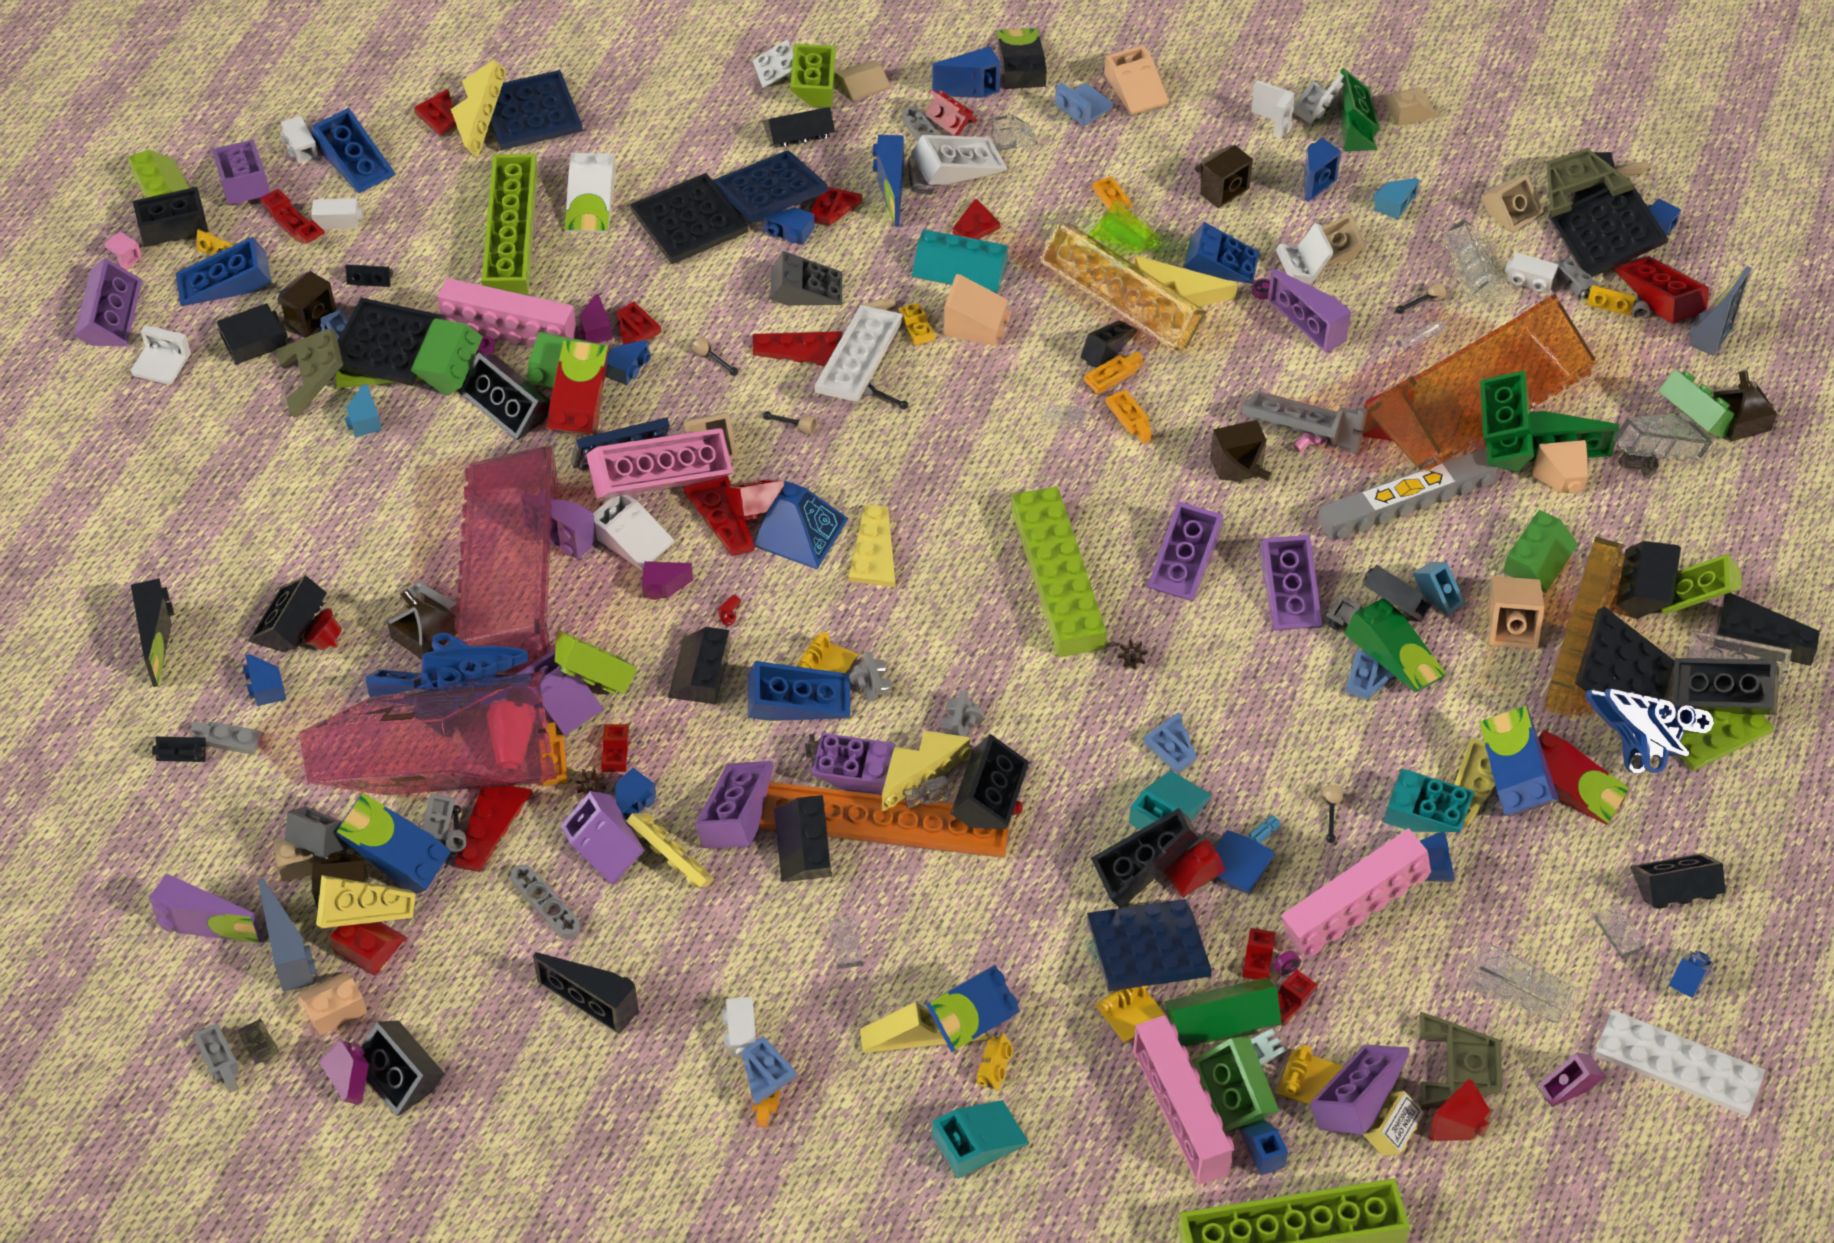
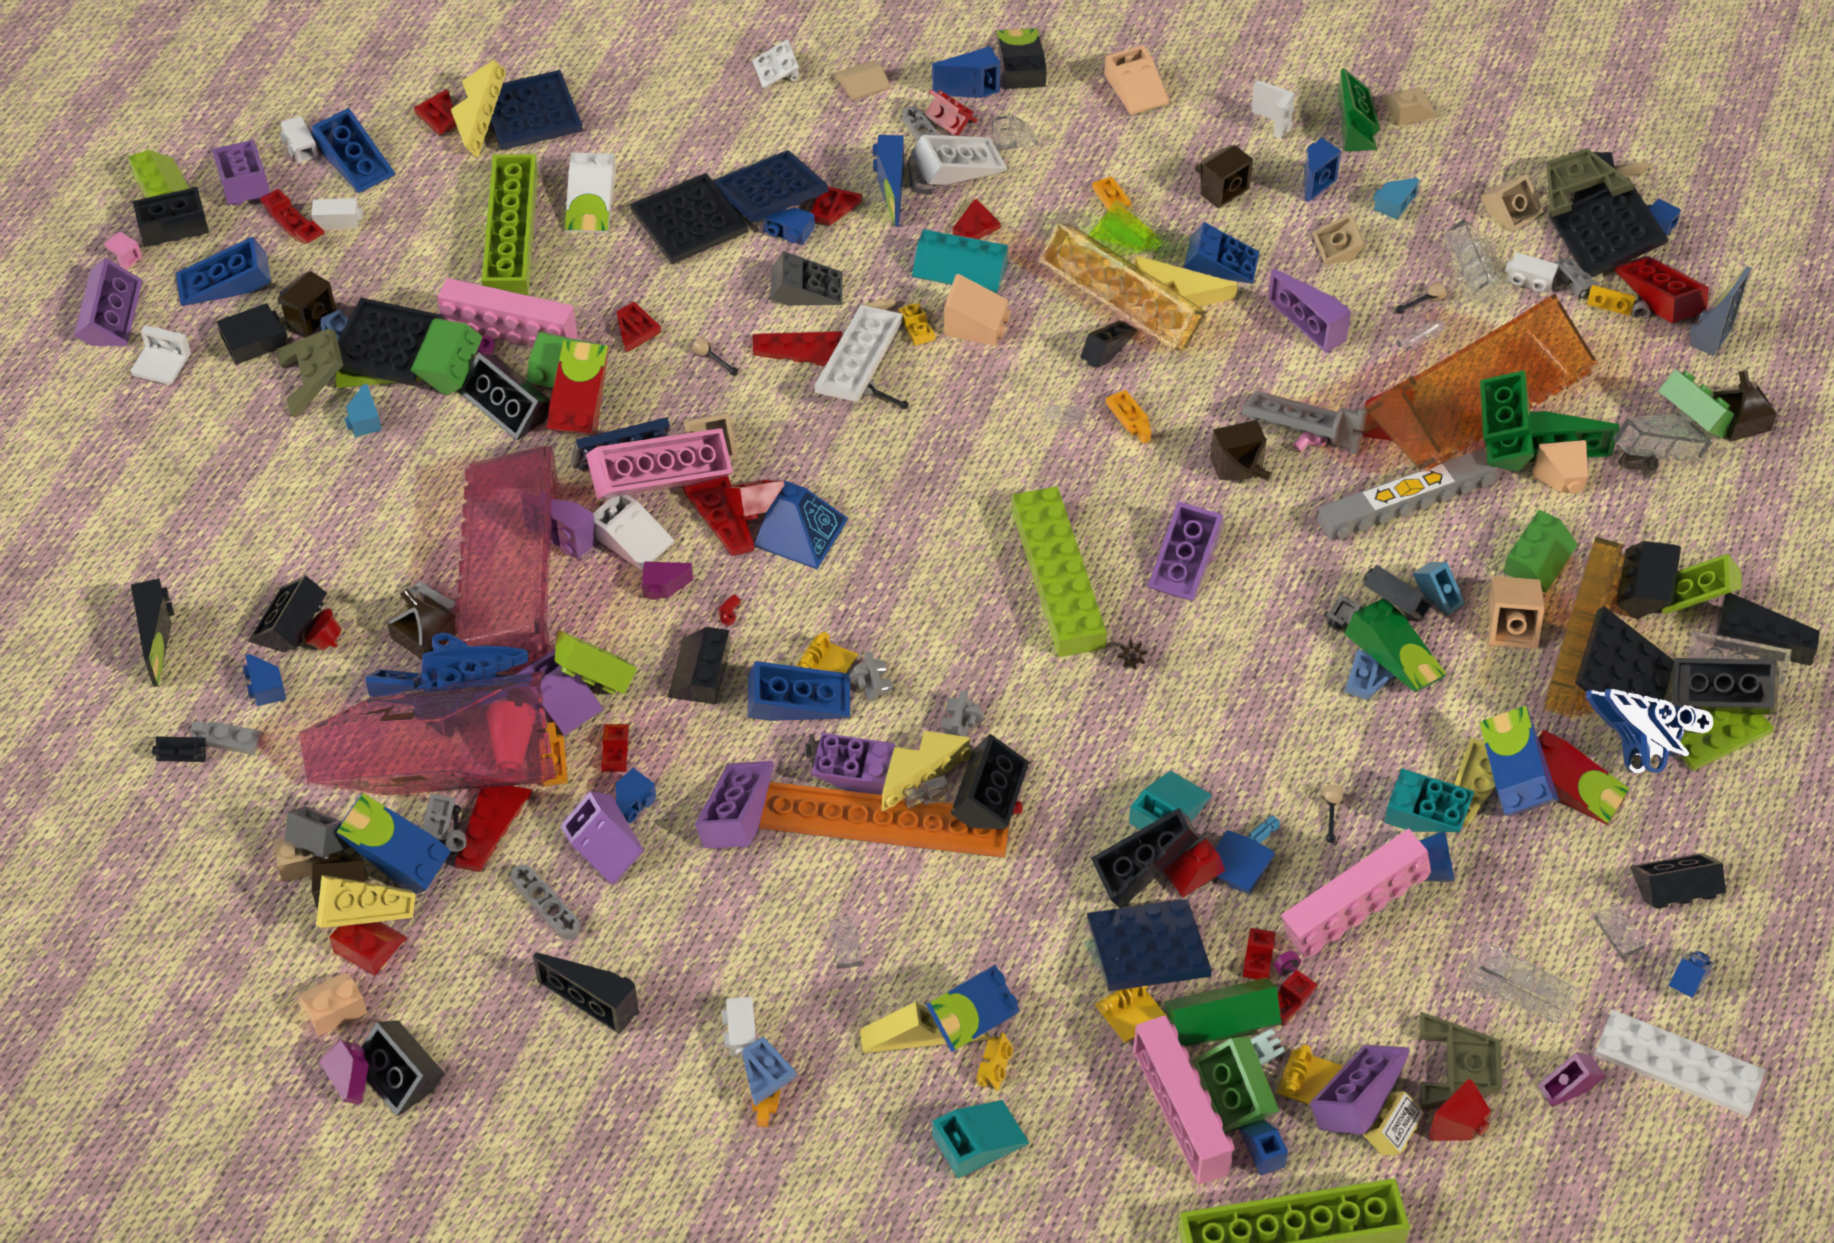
medium lavender slope [149,874,262,943] -> none
light grey hinge [193,1023,239,1093] -> none
yellow hinge [196,230,237,256] -> none
clear smoke bracket [238,1019,280,1065] -> none
sand blue slope [258,878,317,992] -> none
black hinge [345,264,393,287] -> none
dark brown gear [575,767,606,795] -> none
magenta slope [577,294,613,343] -> none
blue slope [605,340,651,385] -> none
light yellow wing [626,813,714,888] -> none
black slope [762,107,835,148] -> none
hinge [763,411,817,435] -> none
black slope [774,795,832,882] -> none
lime slope [790,44,836,108] -> none
light yellow wing [849,504,896,588] -> none
medium blue bracket [1055,83,1113,127] -> none
light orange hinge [1084,351,1143,395] -> none
medium blue wing [1143,712,1196,774] -> none
magenta tile [1252,278,1270,300] -> none
medium lavender slope [1259,535,1322,630] -> none
white bracket [1276,223,1333,284] -> none
white bracket [1293,73,1344,125] -> none

